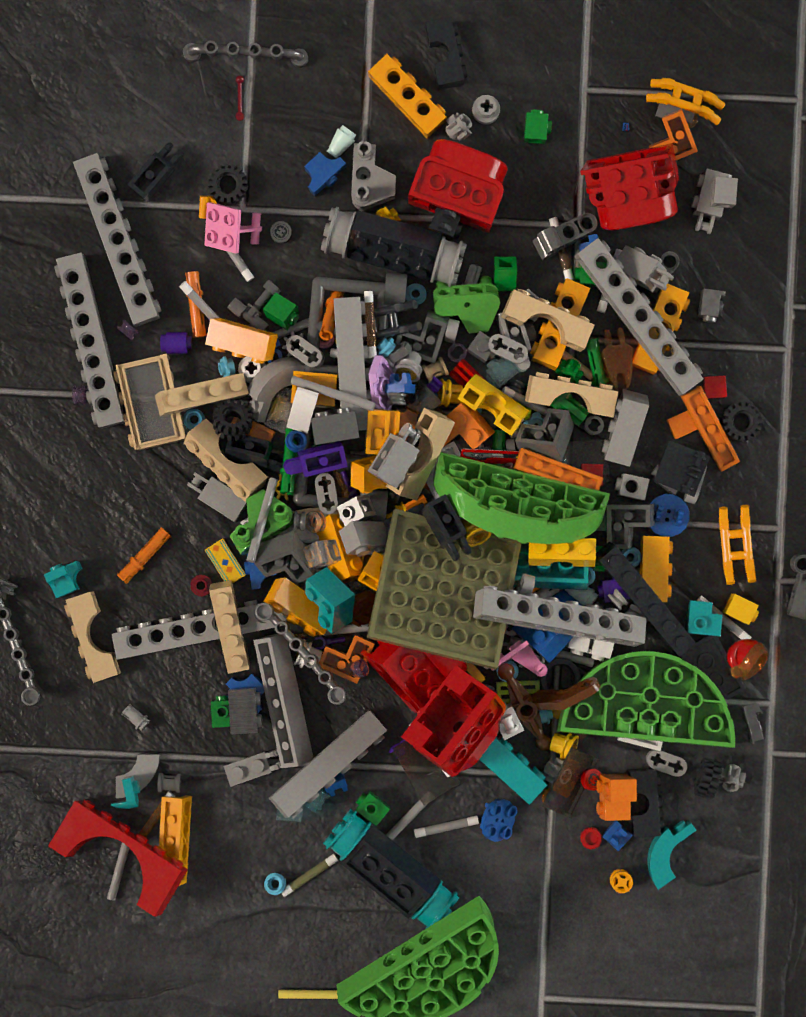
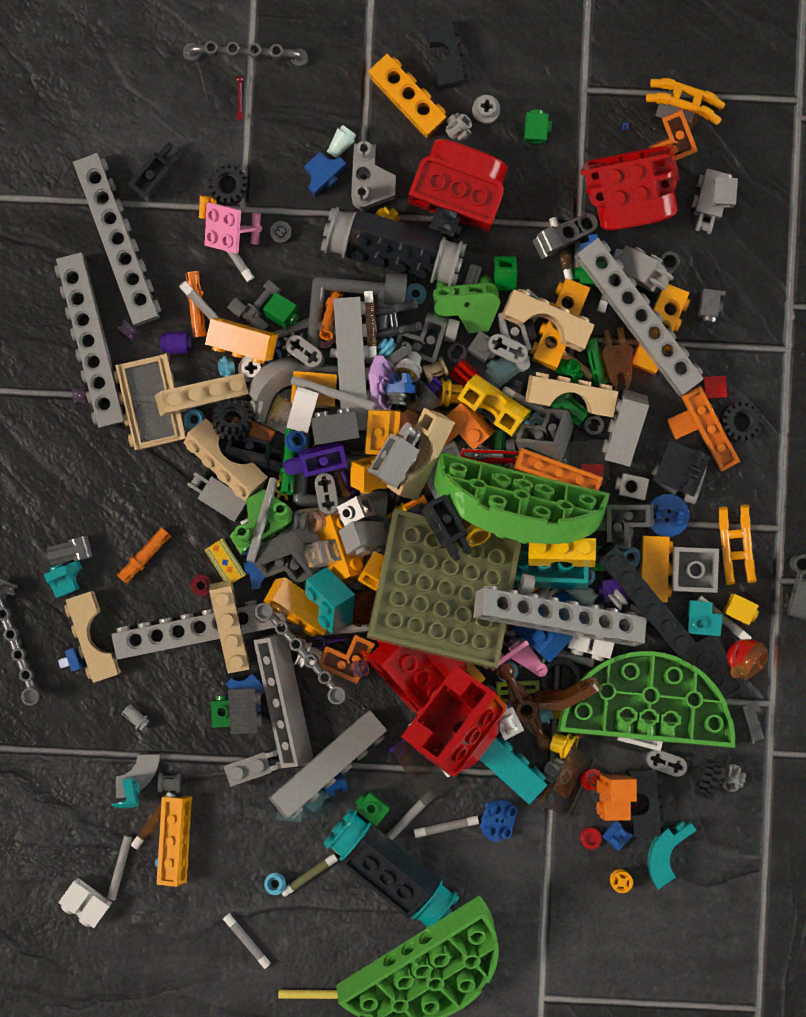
red arch [48,799,188,917] -> none
none -> dark grey piece [46,536,93,565]
none -> blue tile [58,647,87,671]
none -> white piece [58,878,112,928]
none -> light grey bar [223,913,271,969]
none -> light grey brick [670,547,719,593]

